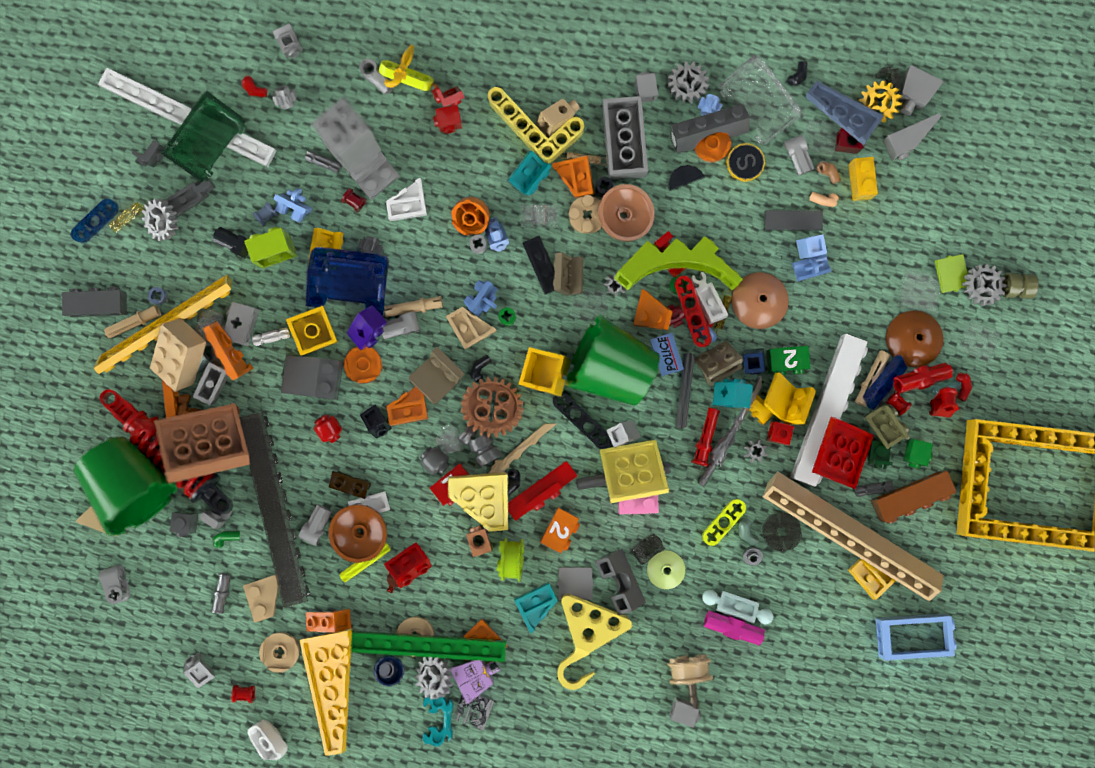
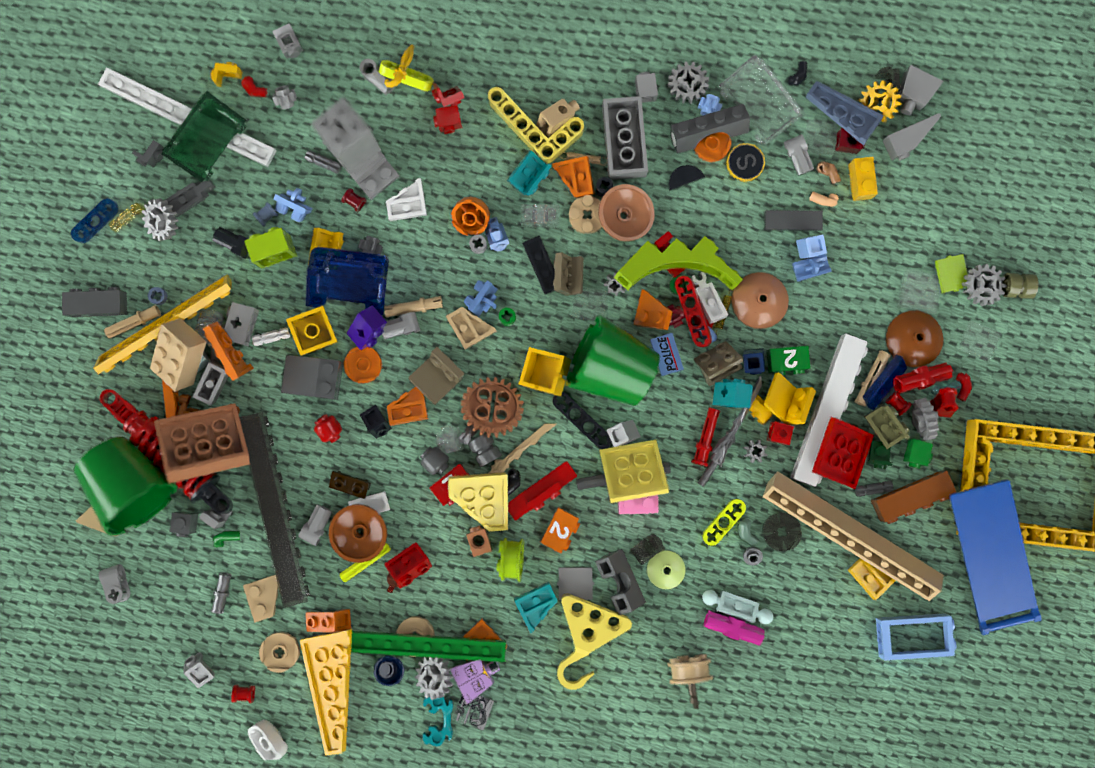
black arm [470,354,492,382] -> none
light grey brick [669,697,701,728] -> none
dark grey axle [676,353,695,428] -> none
none -> yellow bracket [211,62,243,87]
none -> light grey gear [911,398,939,441]
none -> blue flag [949,480,1042,636]

